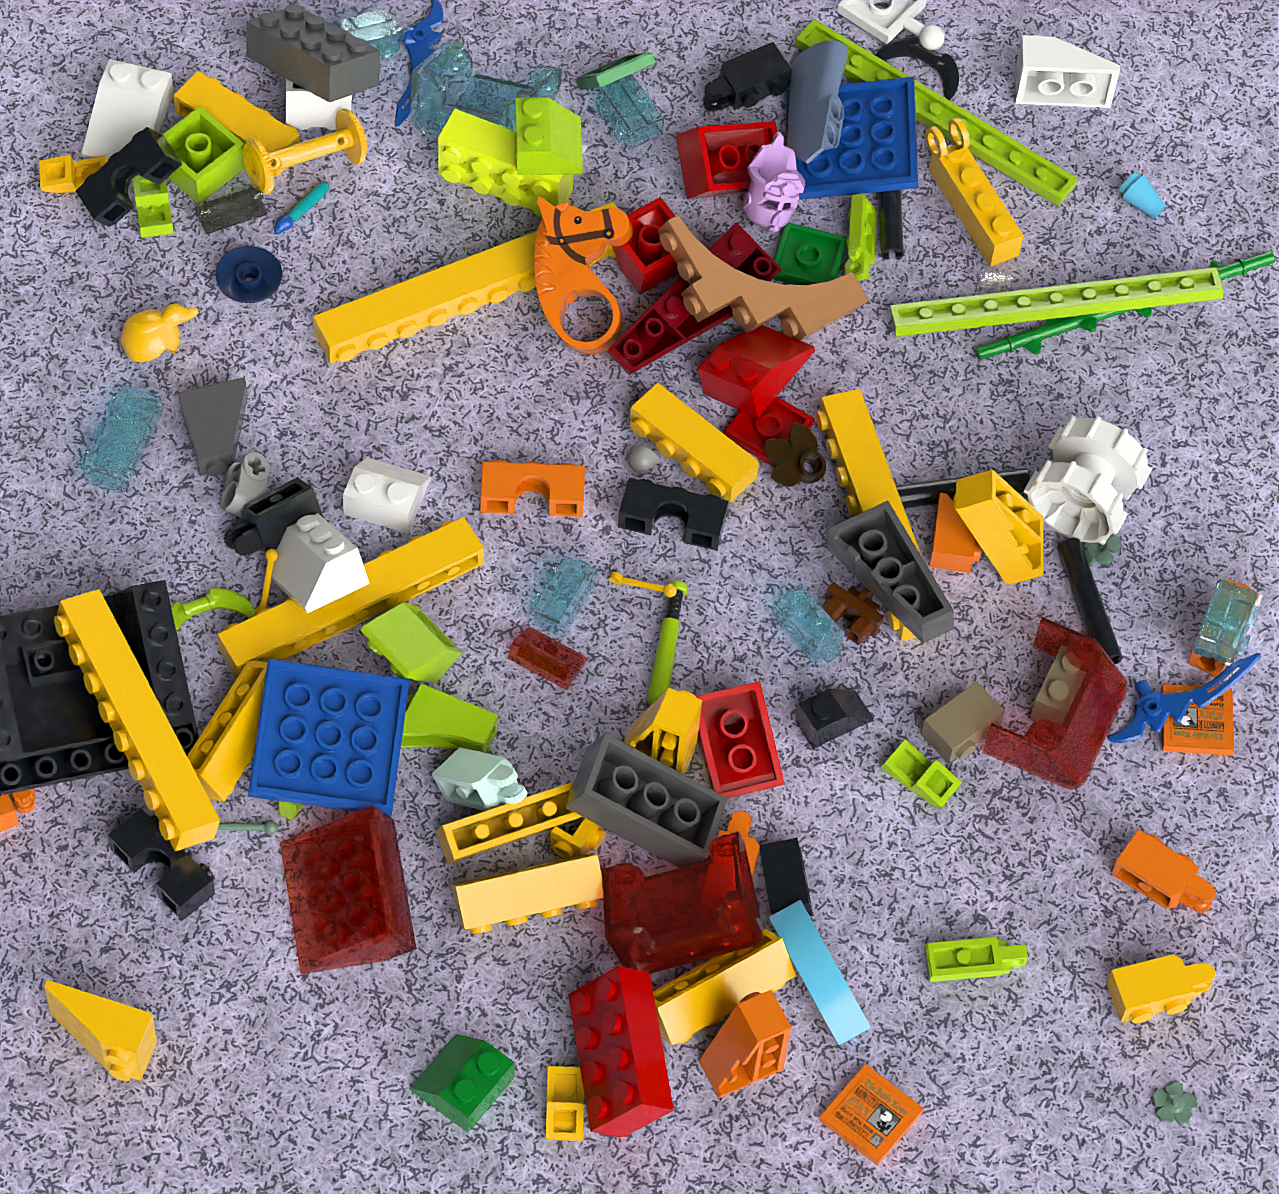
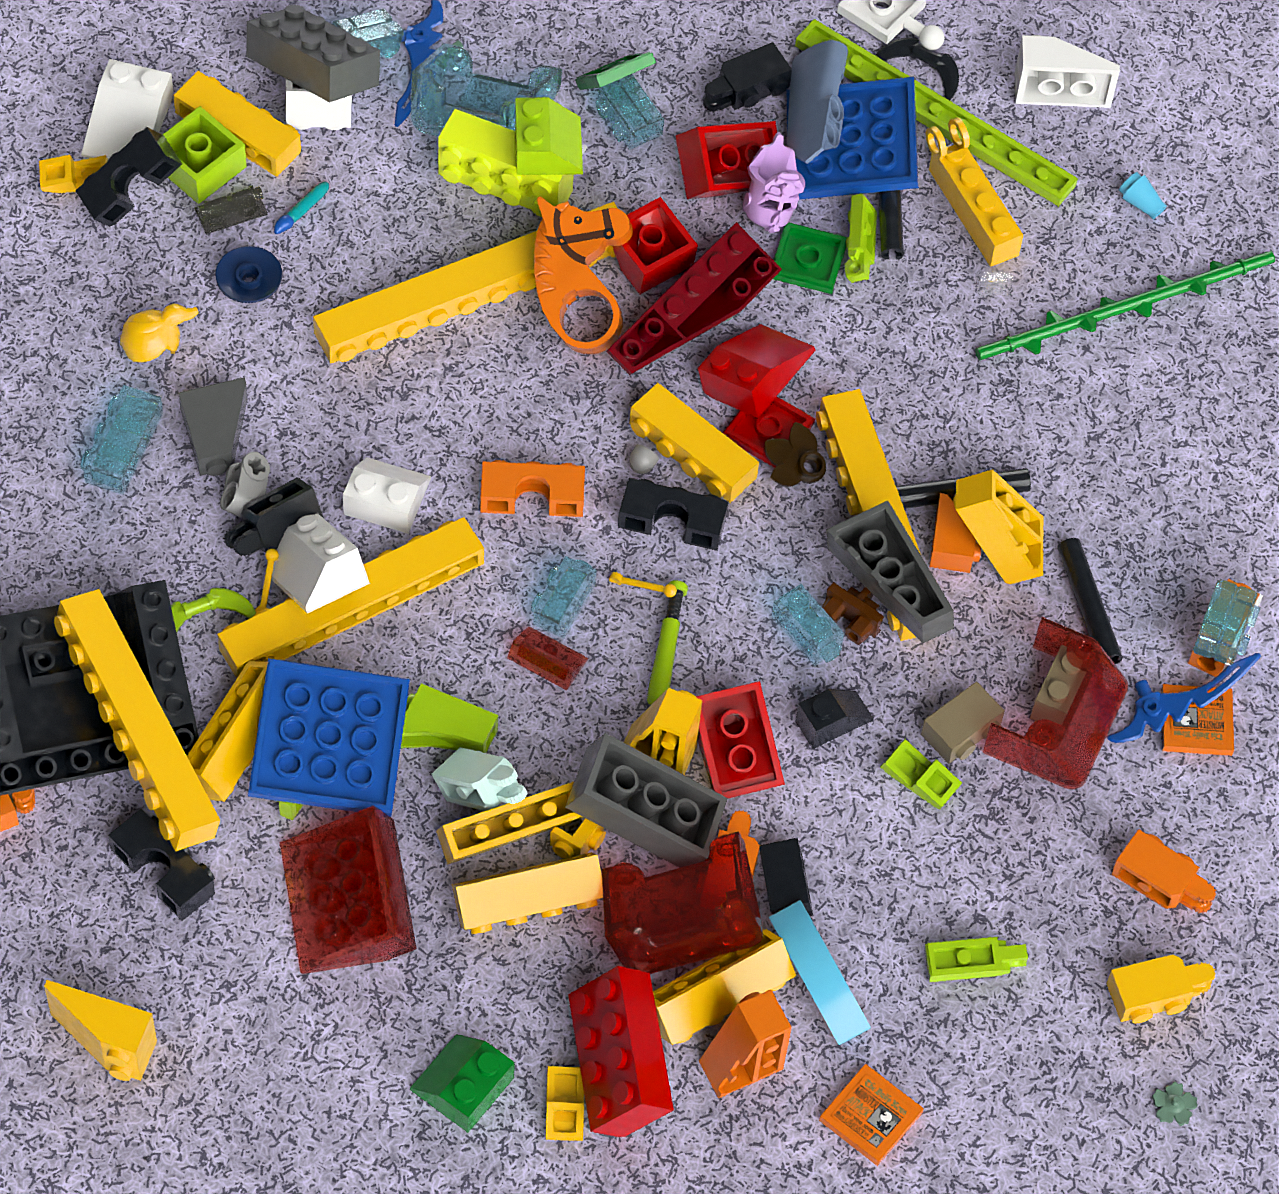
lime slope [132,176,174,238] -> none
sand green hinge [217,820,278,835] -> none
yellow hose [243,109,367,194] -> none
lime slope [361,602,463,683] -> none
medium nougat arch [658,215,869,341] -> none
lime plate [890,267,1224,337] -> none
white piece [1024,415,1152,545] -> none
sand green plant [1082,534,1122,566] -> none

